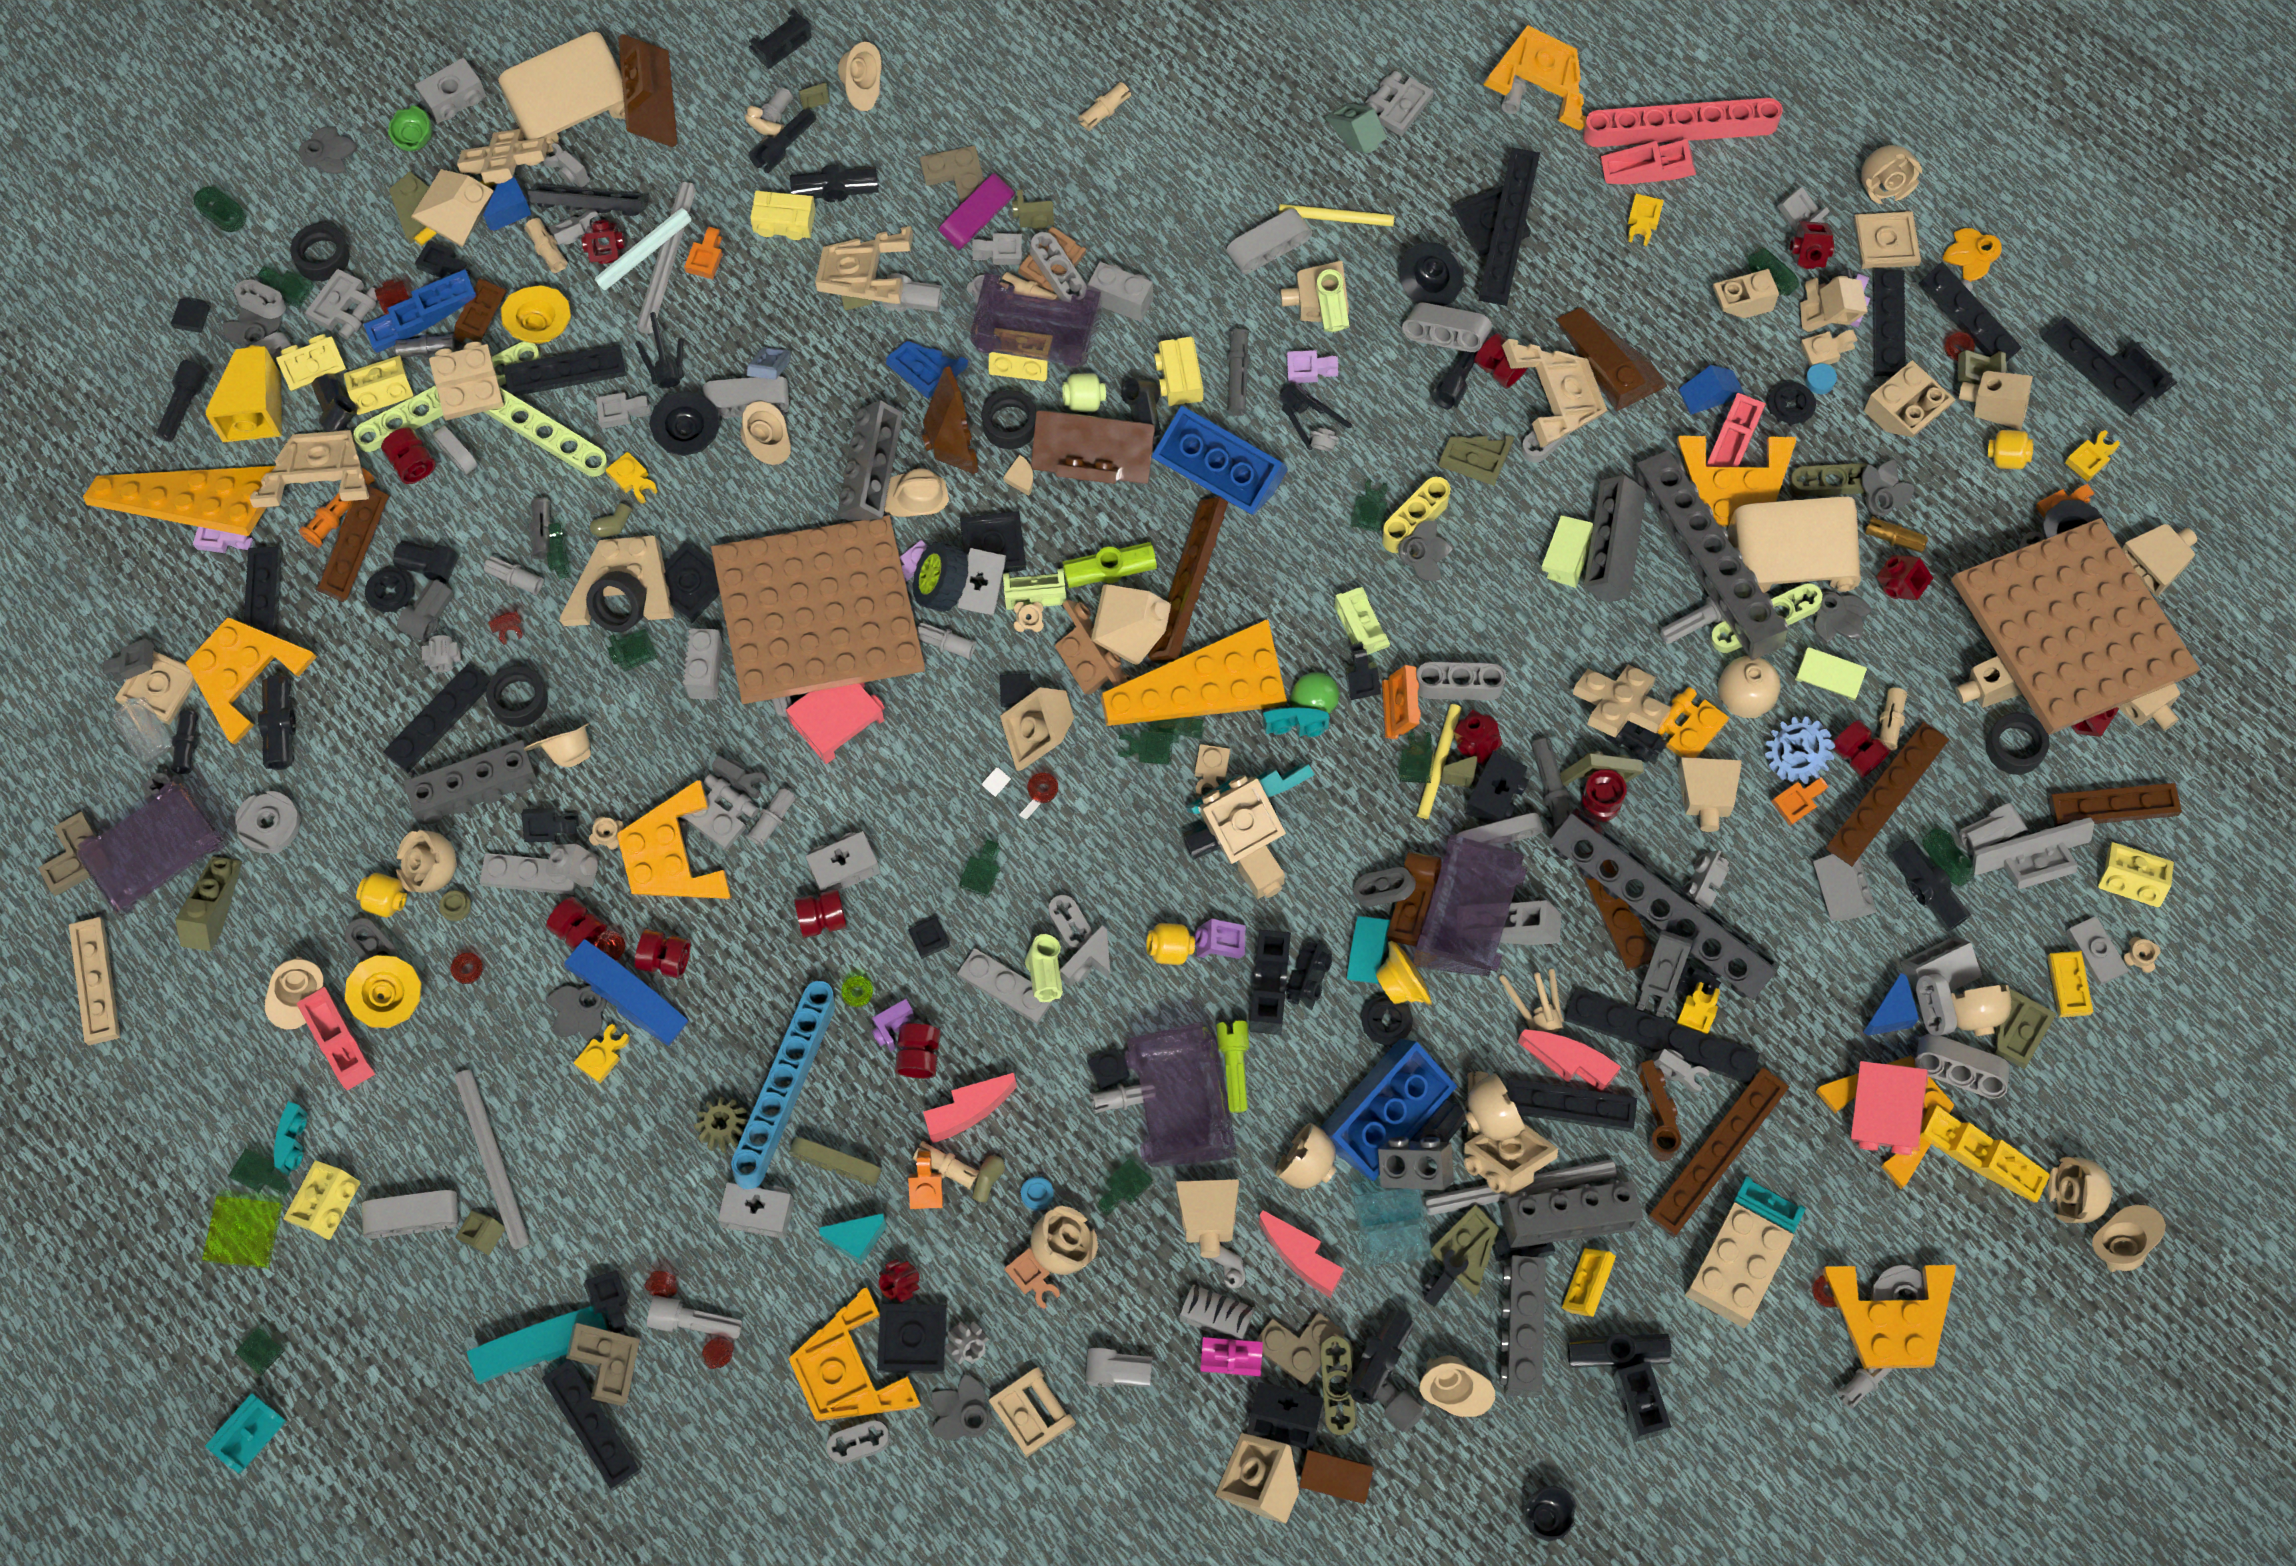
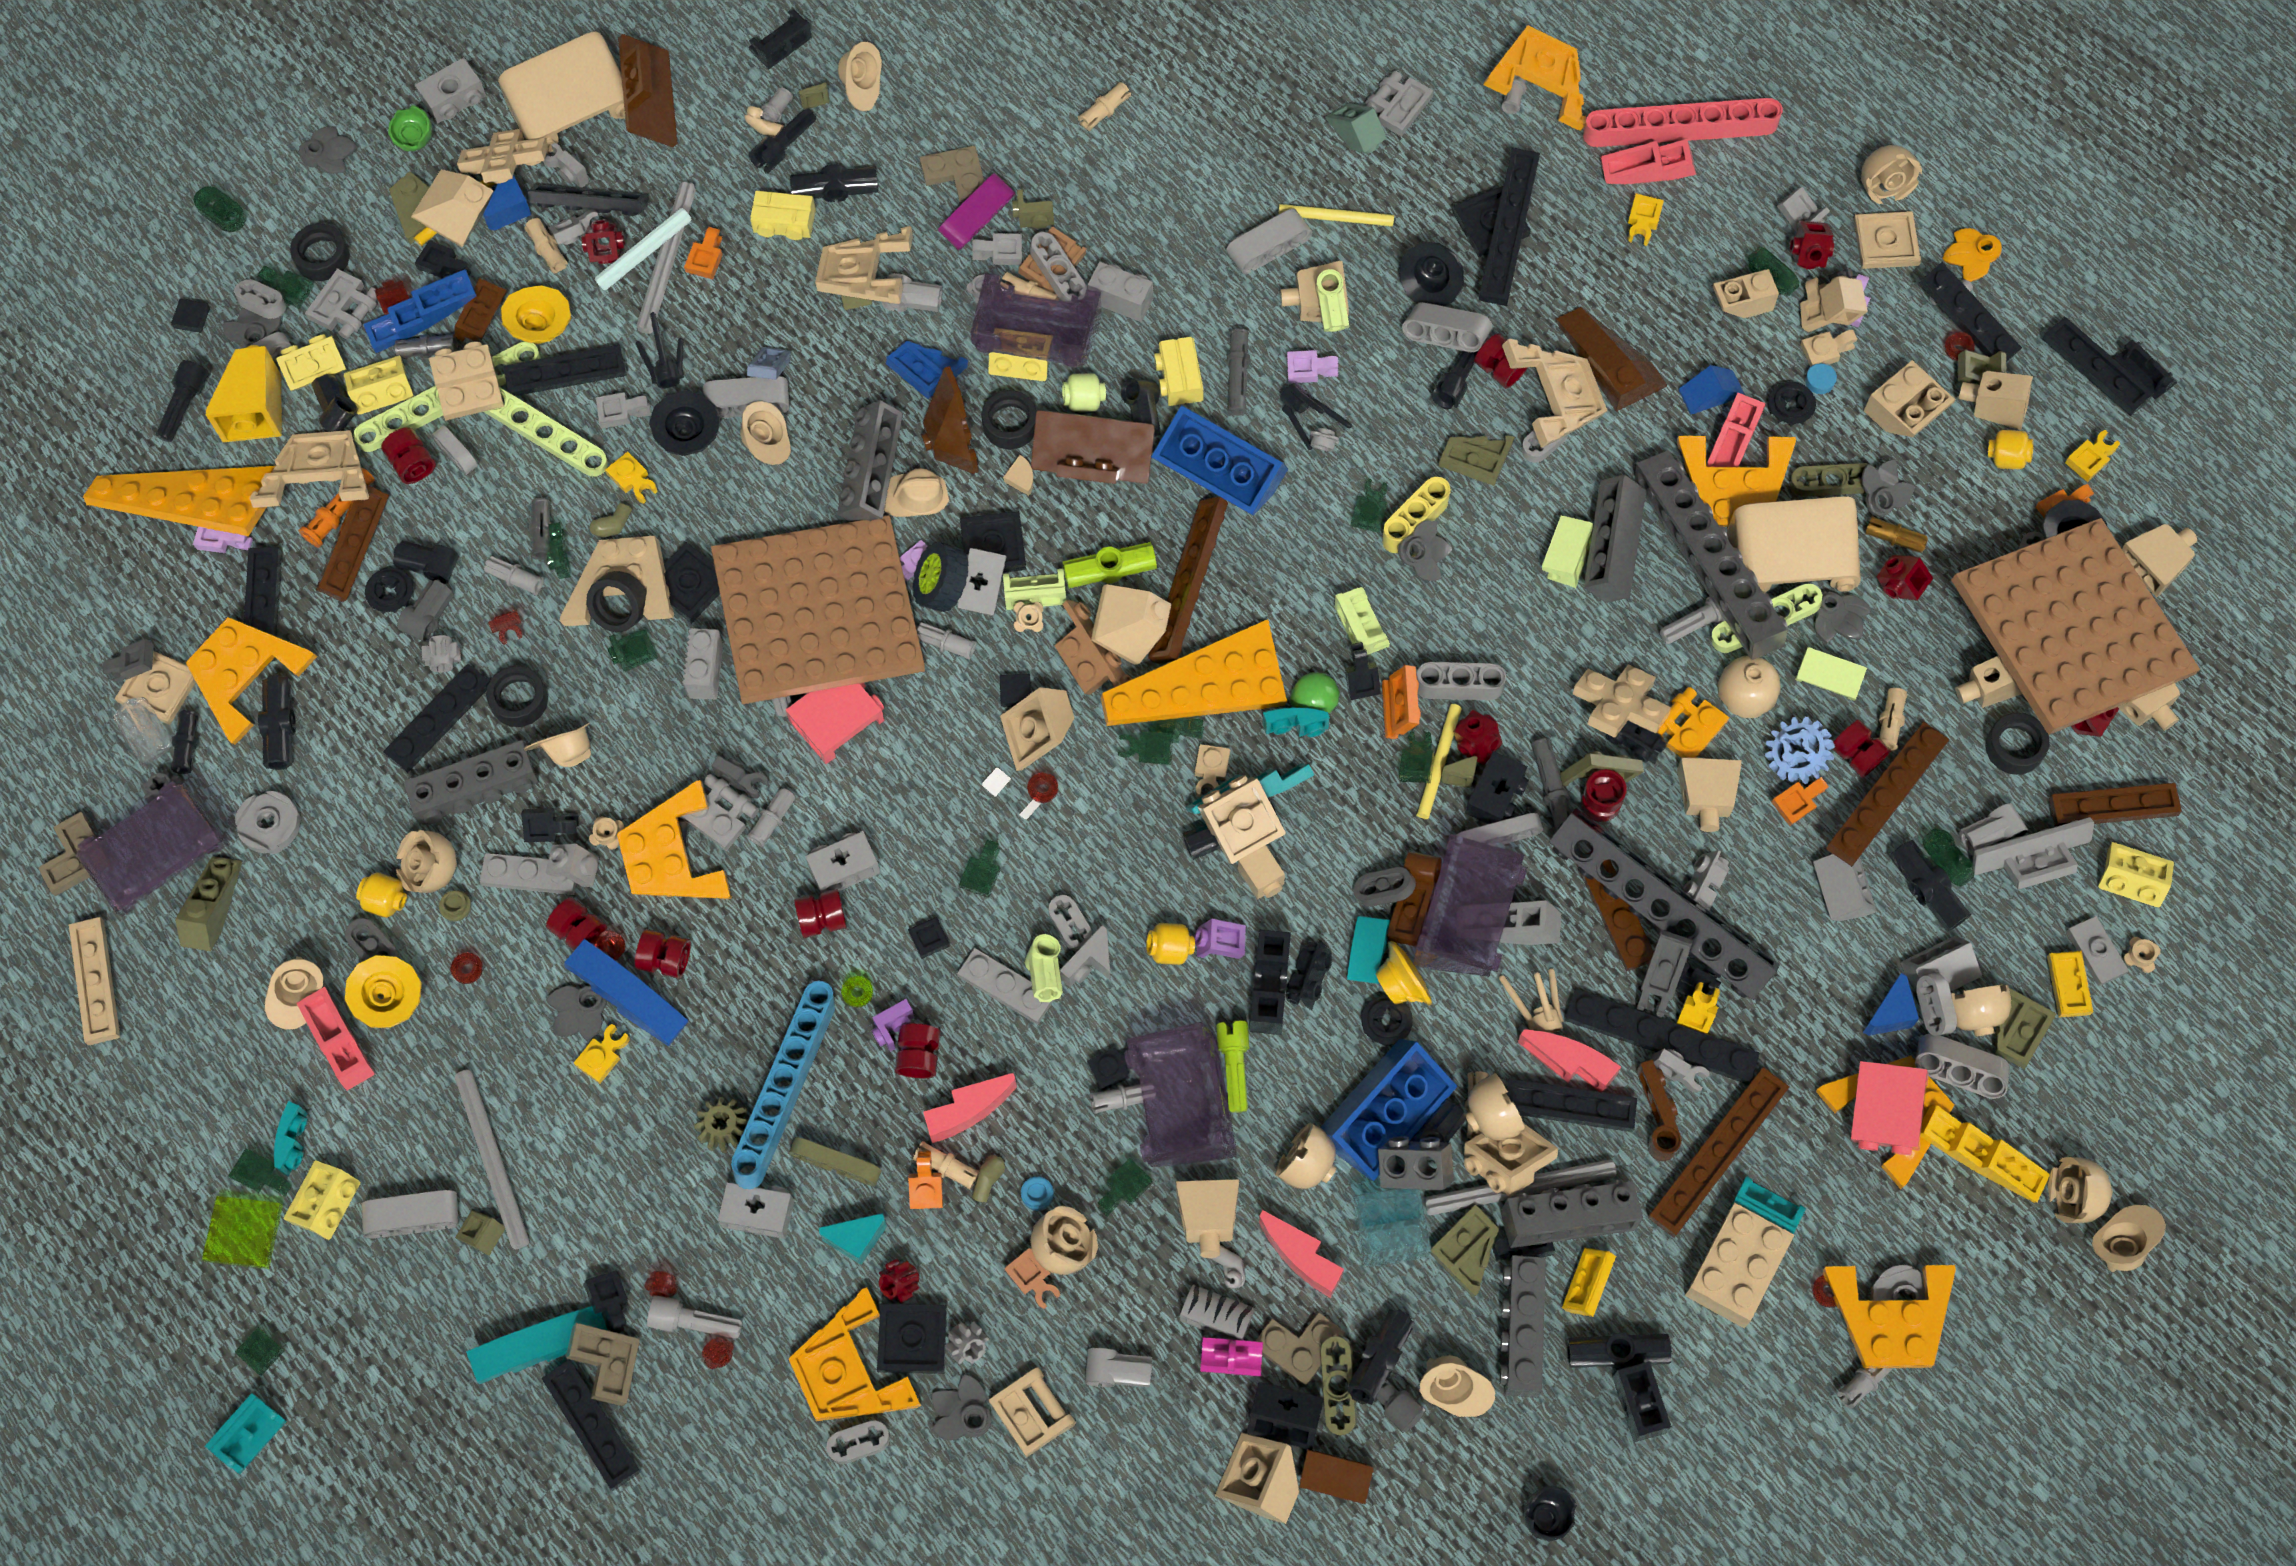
black plate [1423,1249,1469,1307] -> none
black plate [1873,269,1906,377] -> none

